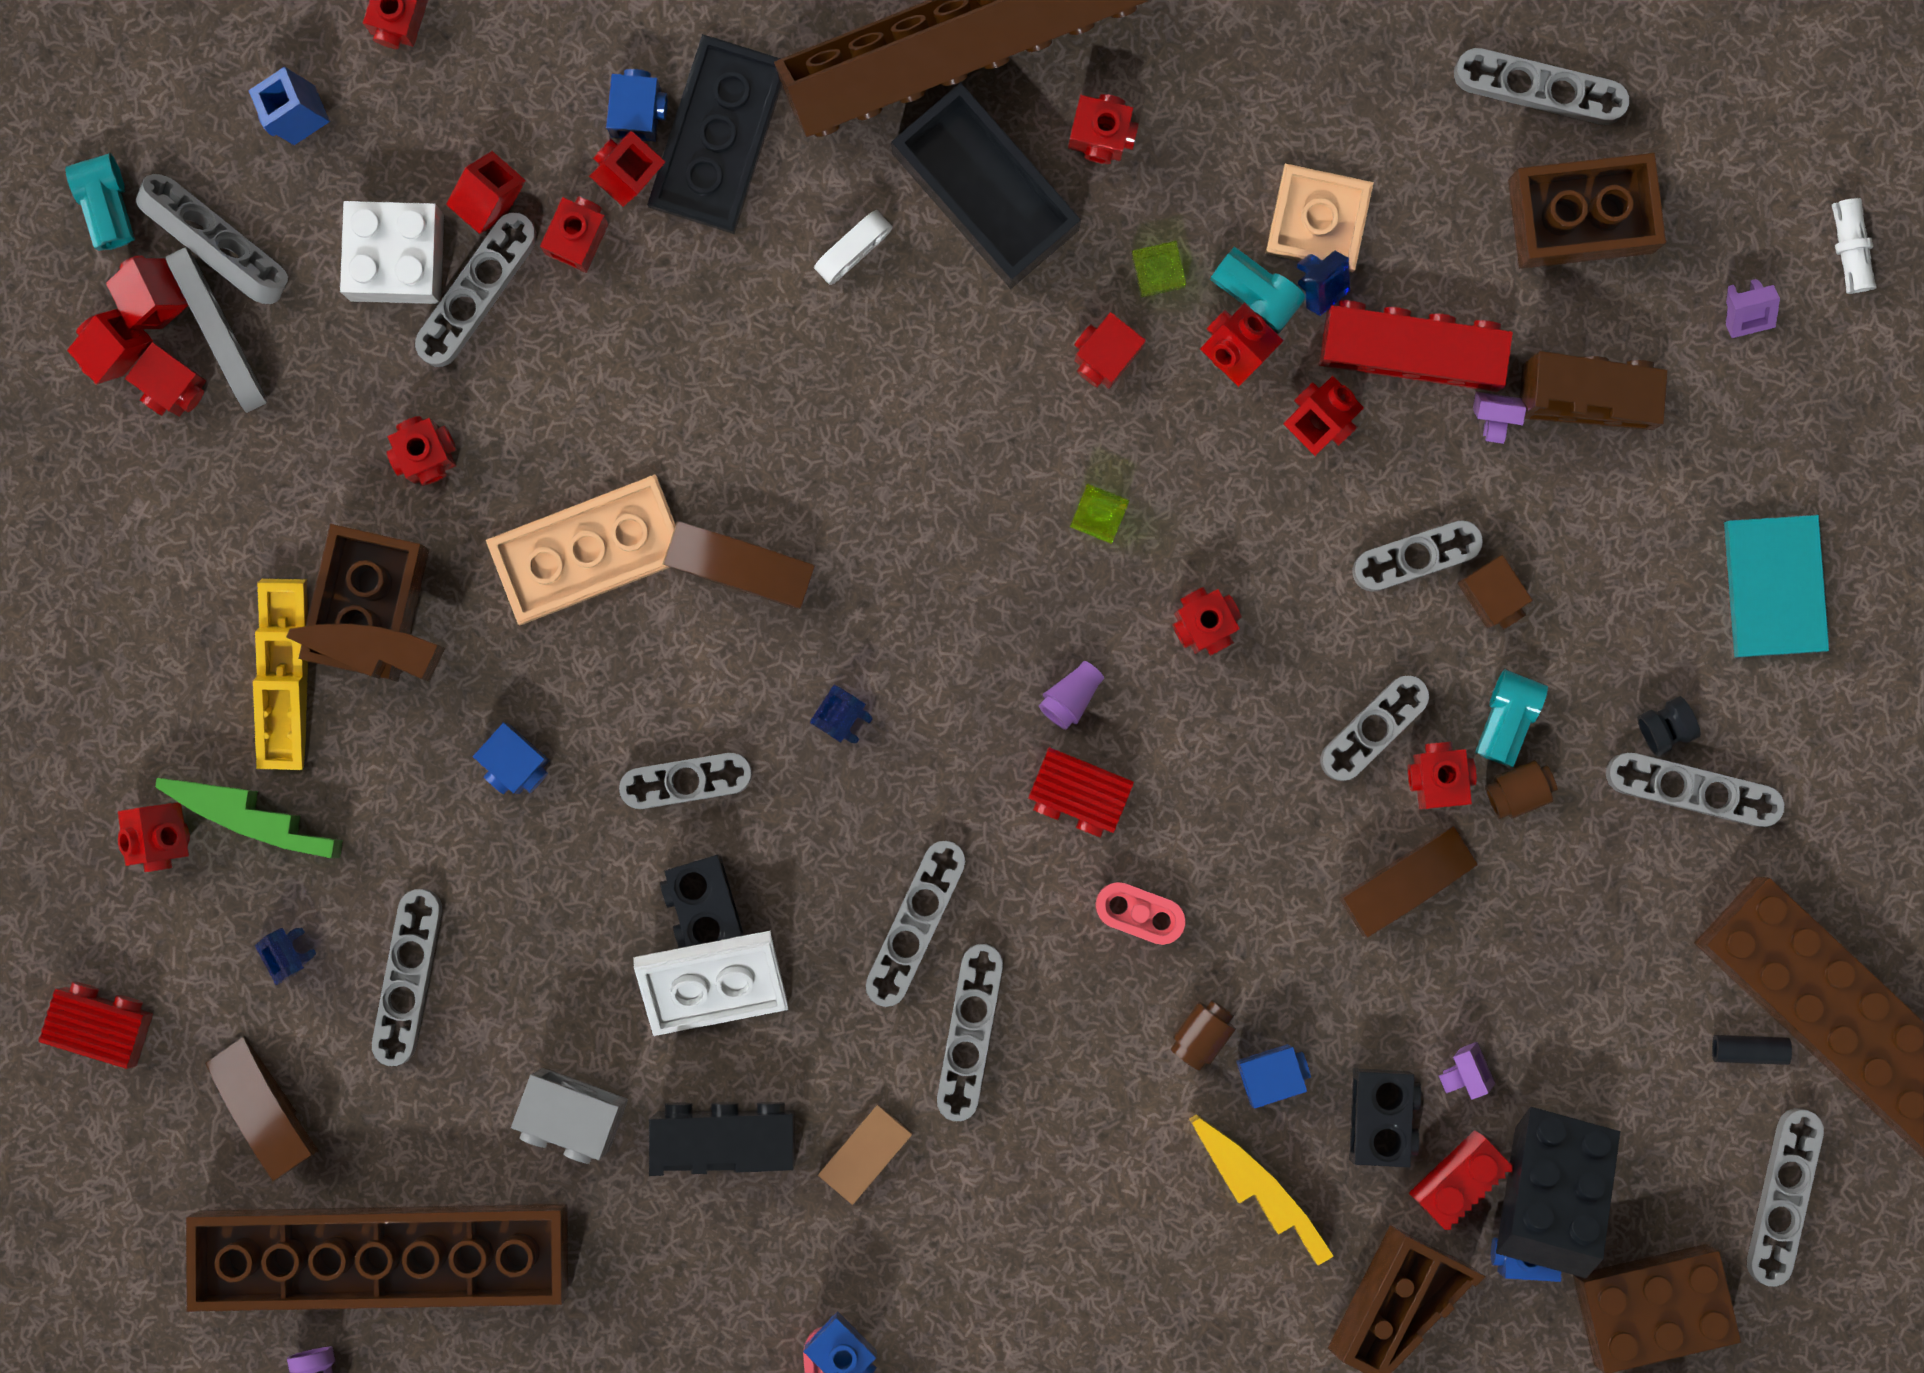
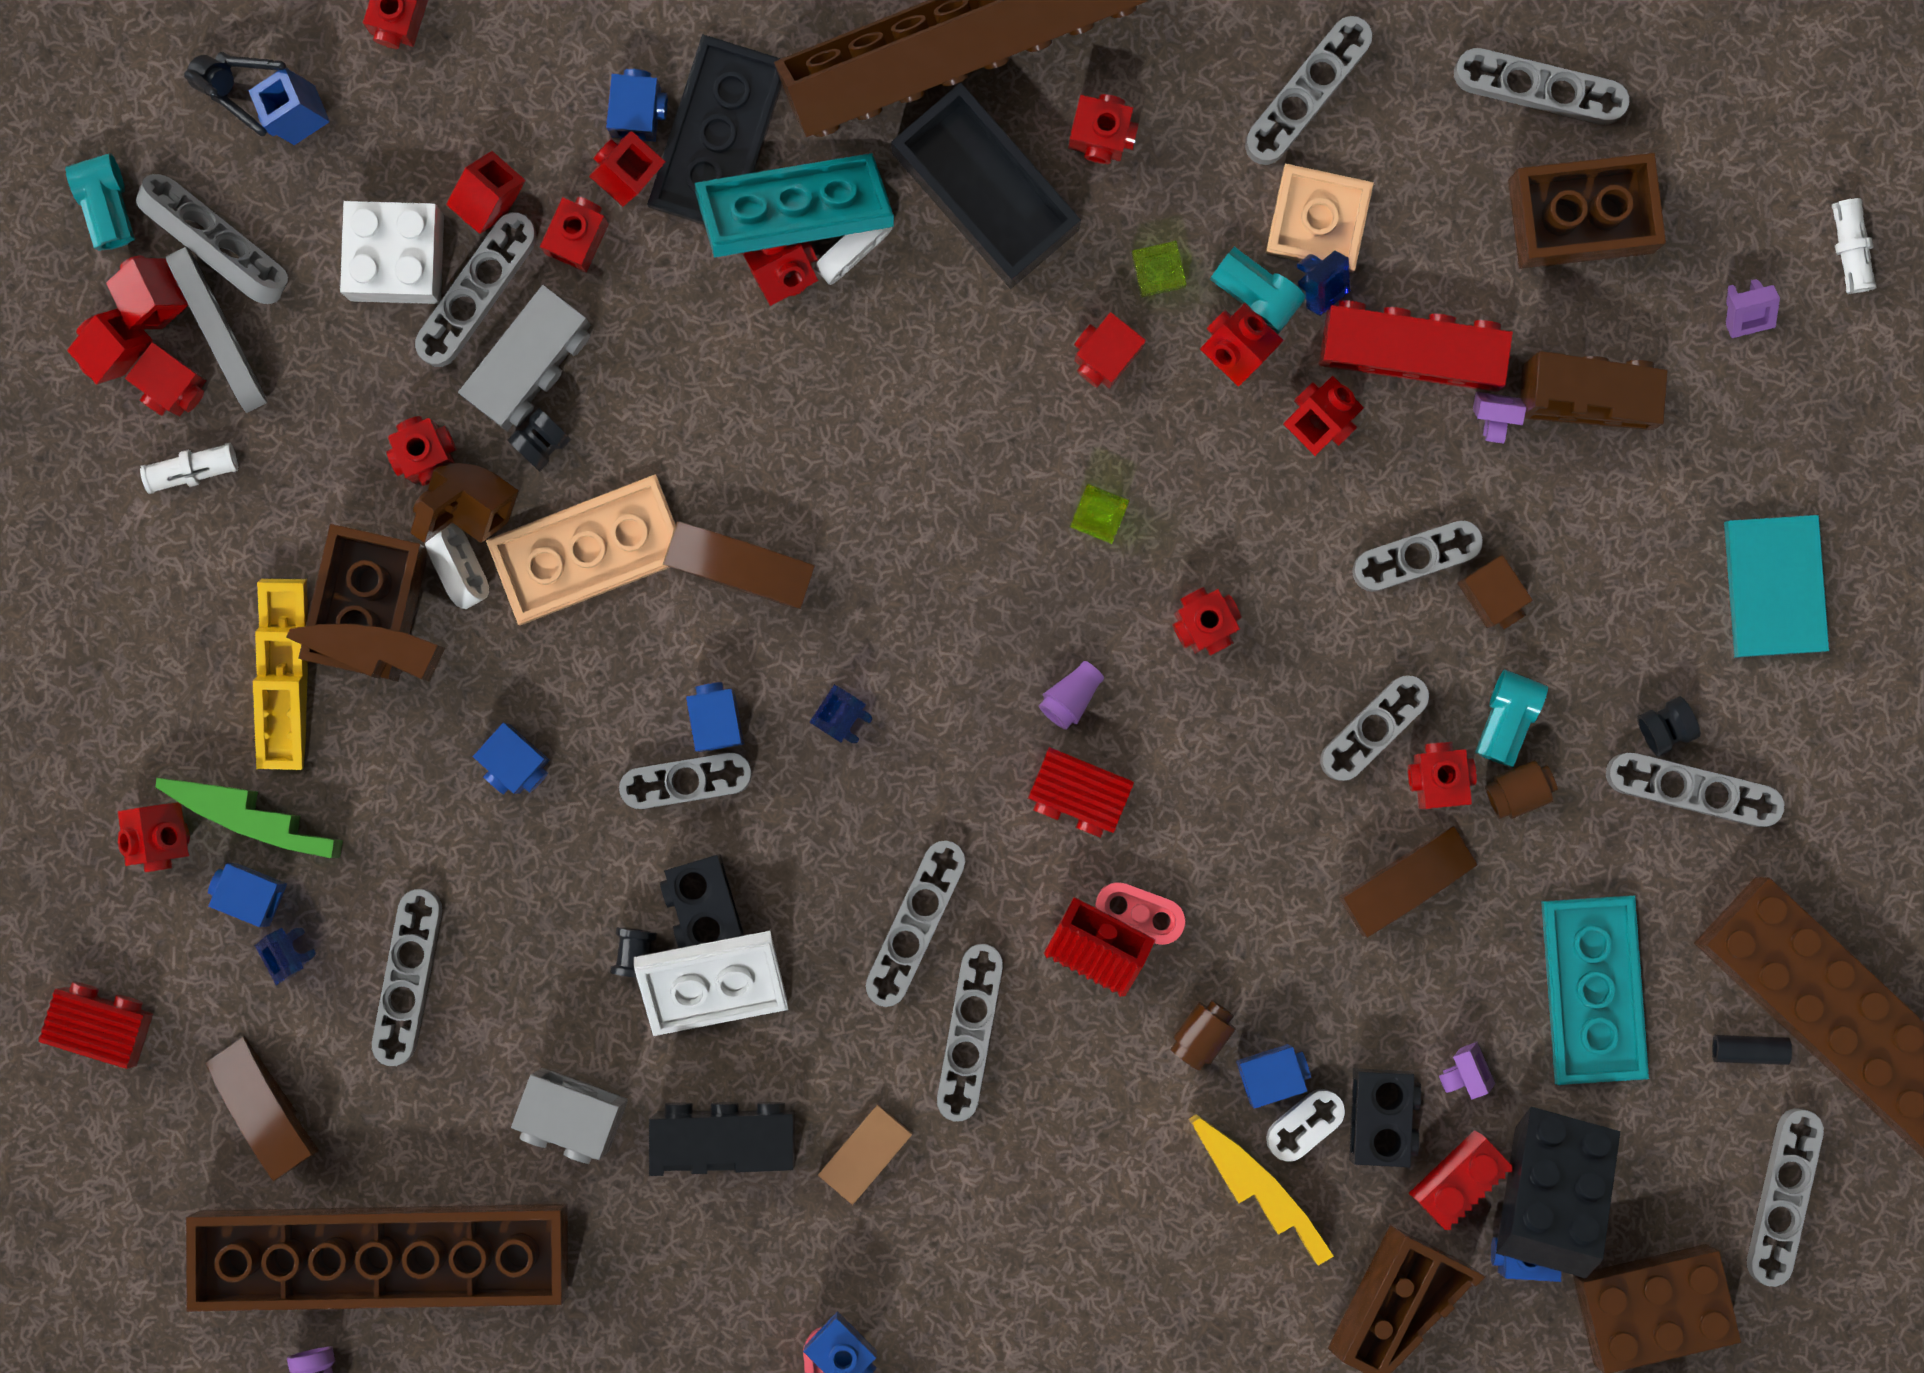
none -> white pin [140,443,239,494]
none -> black plant [184,52,286,136]
none -> blue brick [208,863,287,927]
none -> reddish brown brick [410,463,519,543]
none -> white beam [425,523,489,609]
none -> light grey brick [458,285,591,432]
none -> black wheel [507,408,572,472]
none -> black bush [610,927,657,978]
none -> blue brick [686,682,744,752]
none -> teal tile [695,153,894,258]
none -> red brick [742,241,818,306]
none -> red brick [1044,896,1156,997]
none -> light grey beam [1245,16,1372,165]
none -> white beam [1266,1089,1345,1162]
none -> teal tile [1541,895,1649,1085]

